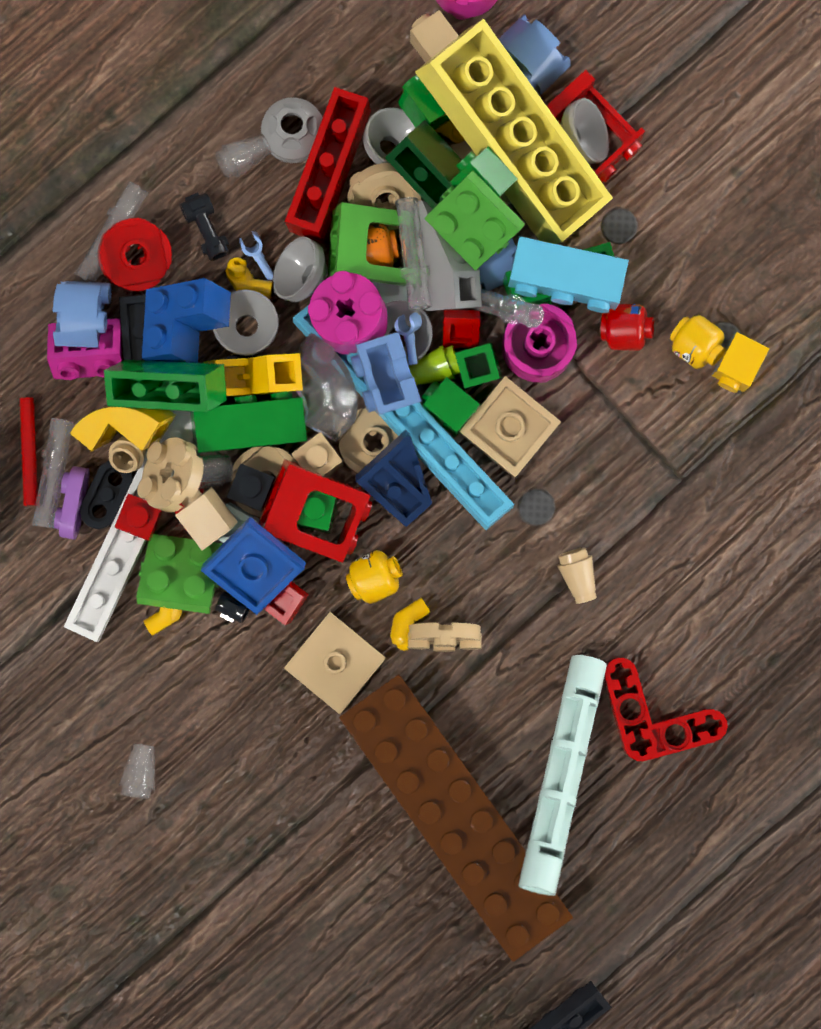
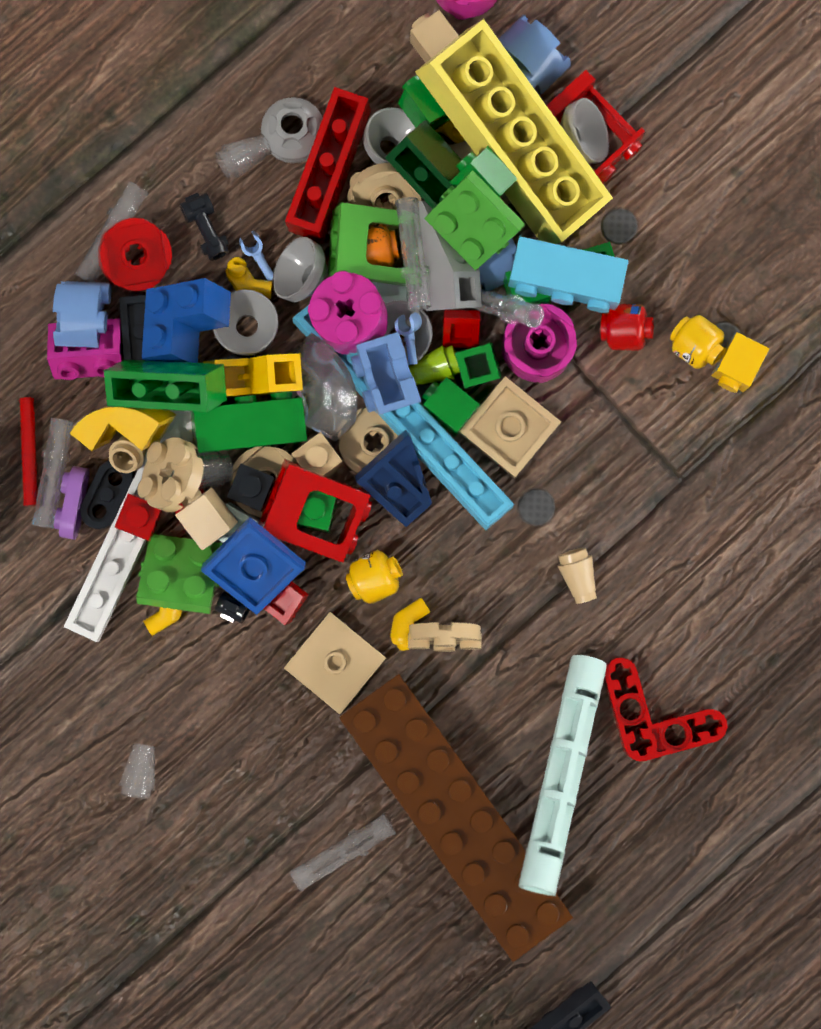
none -> clear pin [290,813,396,892]

